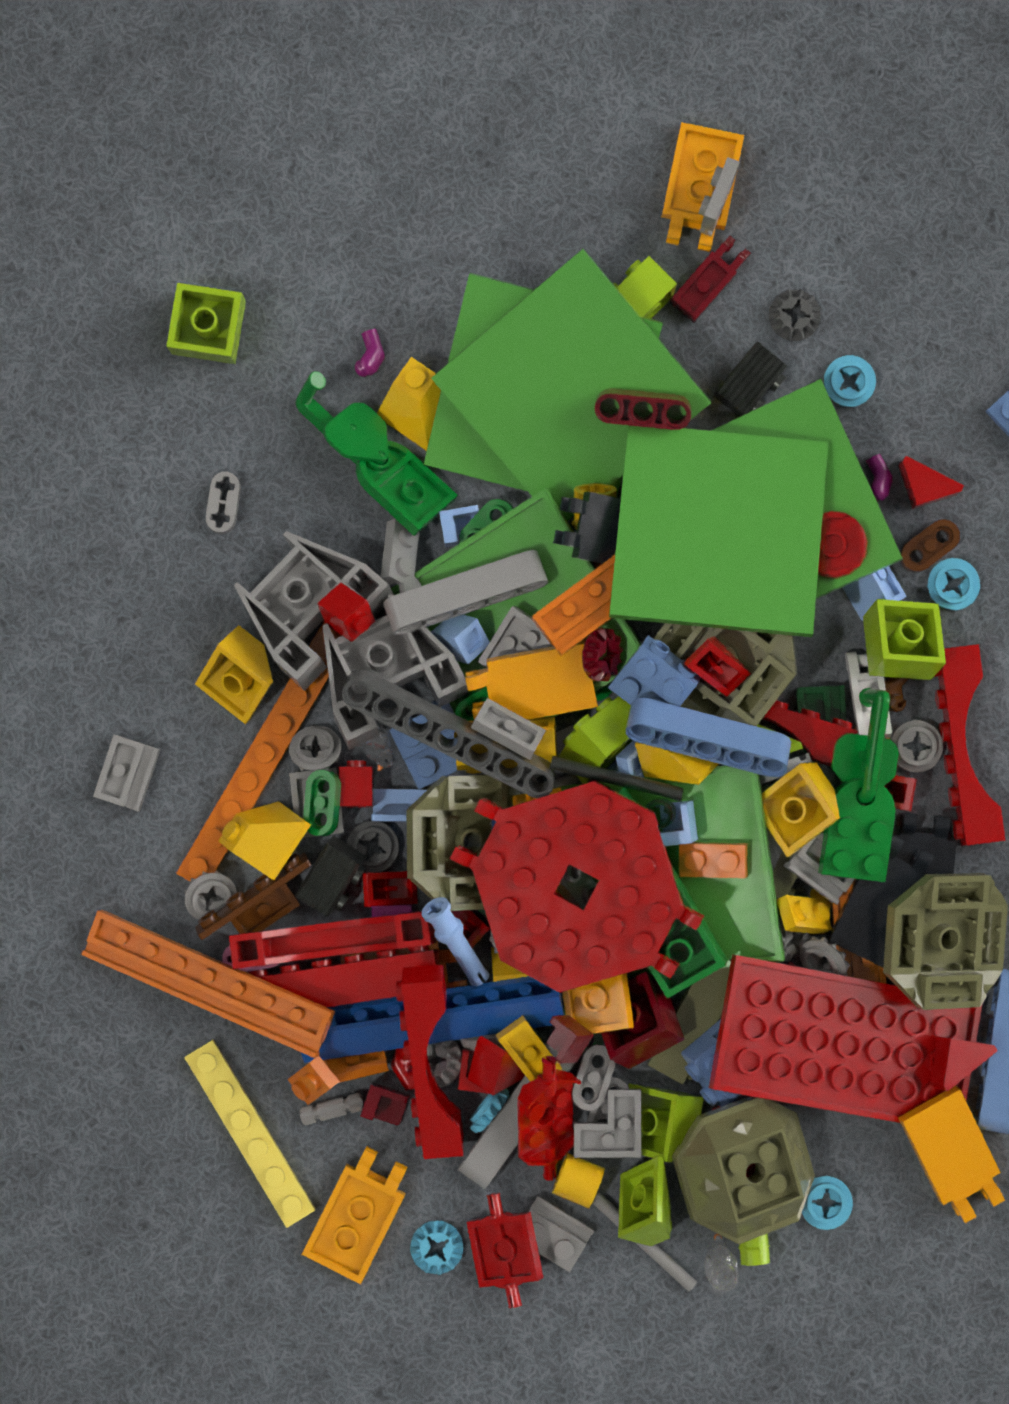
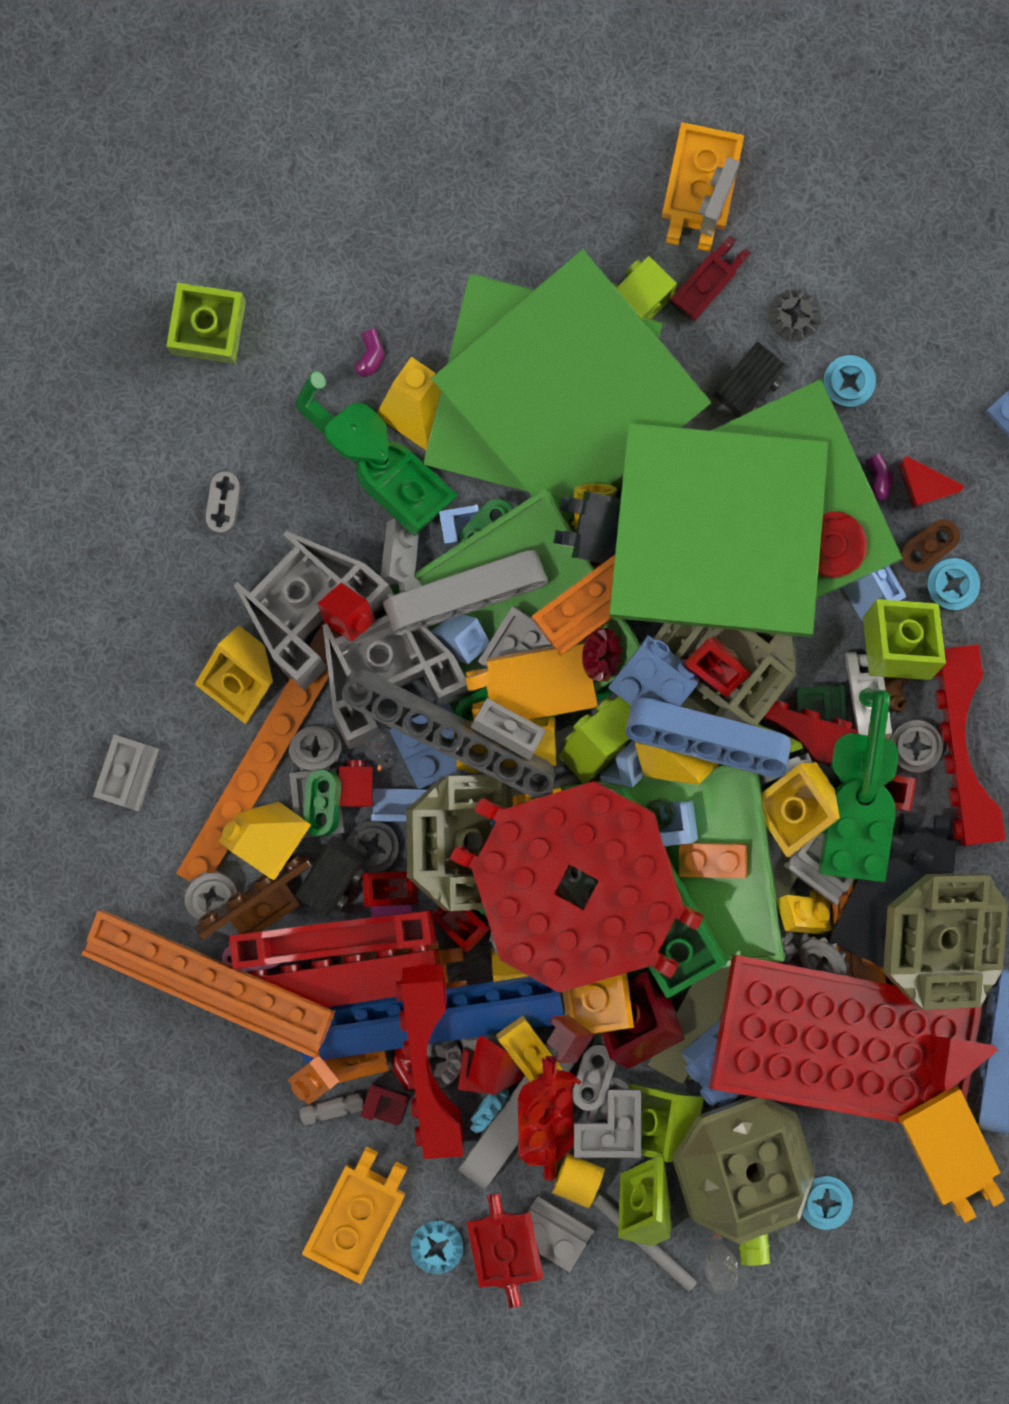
light yellow plate [184,1039,316,1228] -> none
light blue pin [421,897,489,986] -> none
pearl dark grey bar [550,756,683,801] -> none
dark red beam [594,388,692,430] -> none

